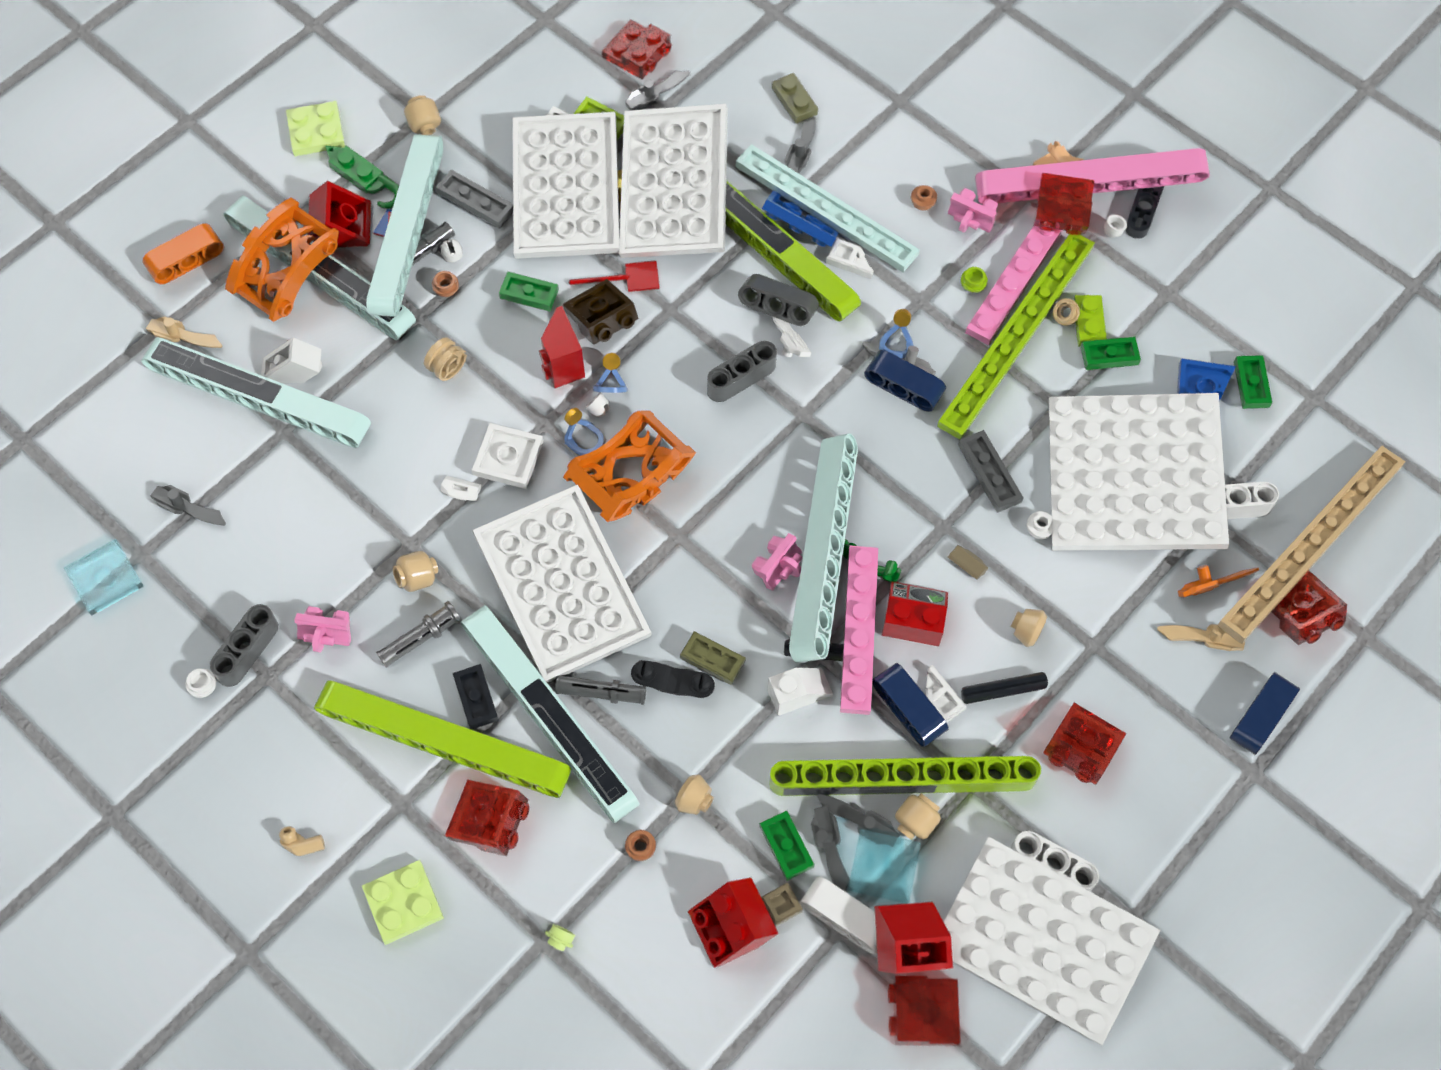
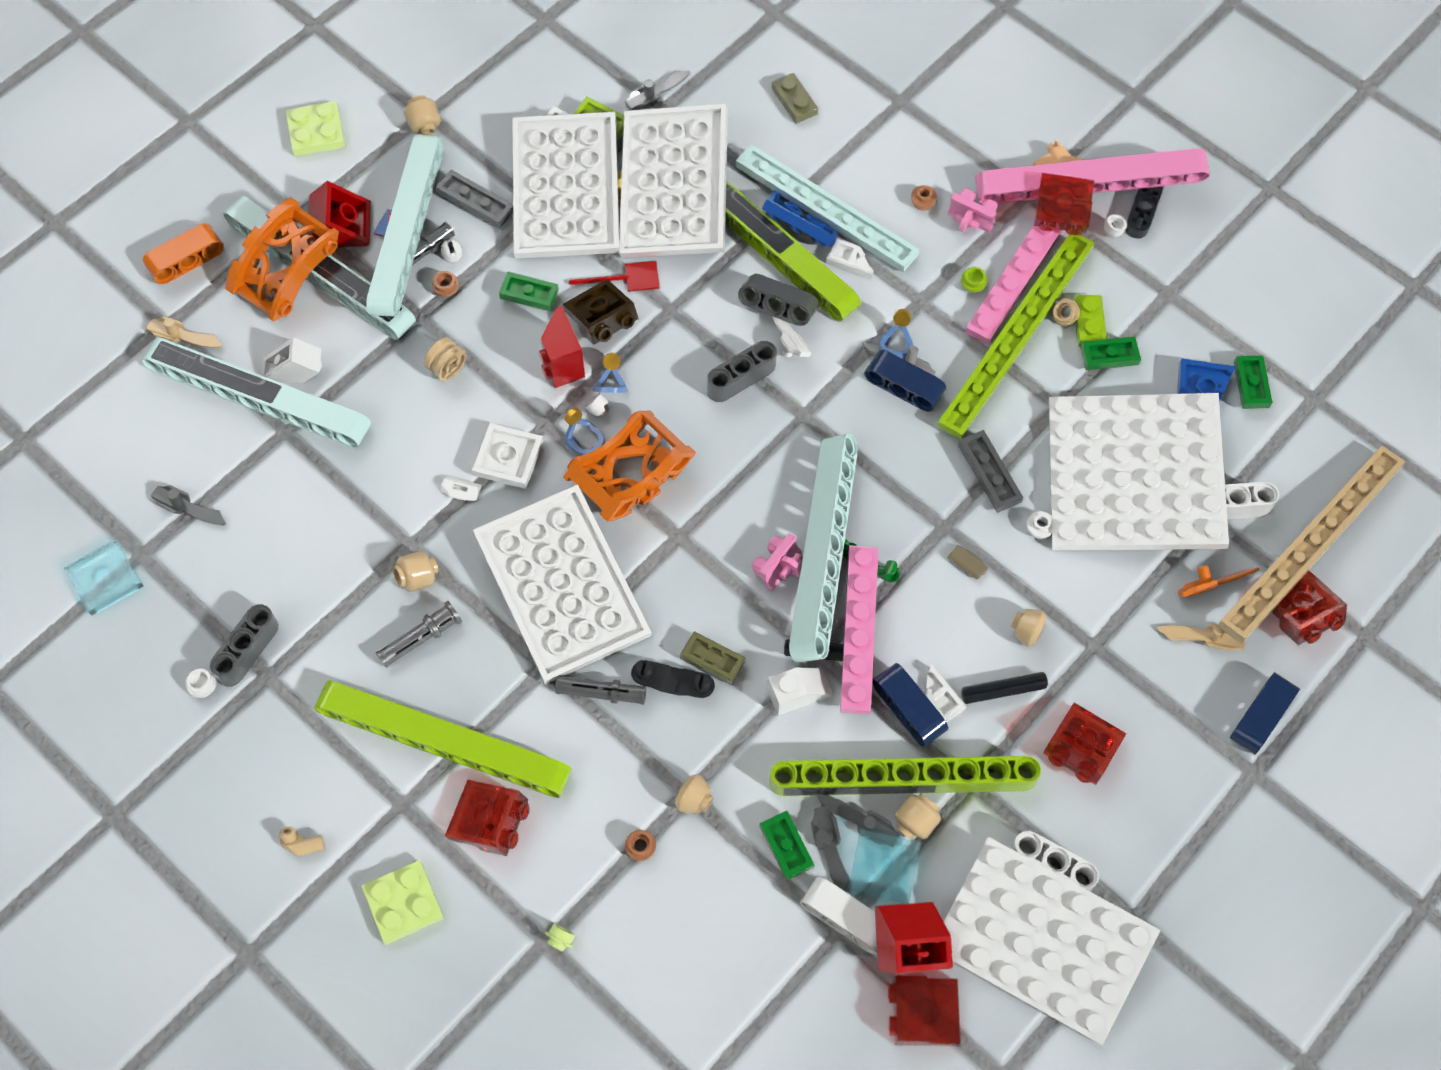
bright pink hips [294,606,351,652] -> none
green plate [325,145,399,209] -> none
black plate [452,664,499,730] -> none
beam [460,605,640,823] -> none
clear red plate [602,19,672,80] -> none
red slope [688,877,779,968] -> none
dark tan tile [761,882,803,926] -> none
piece [785,117,816,174] -> none
red slope [882,581,948,647] -> none

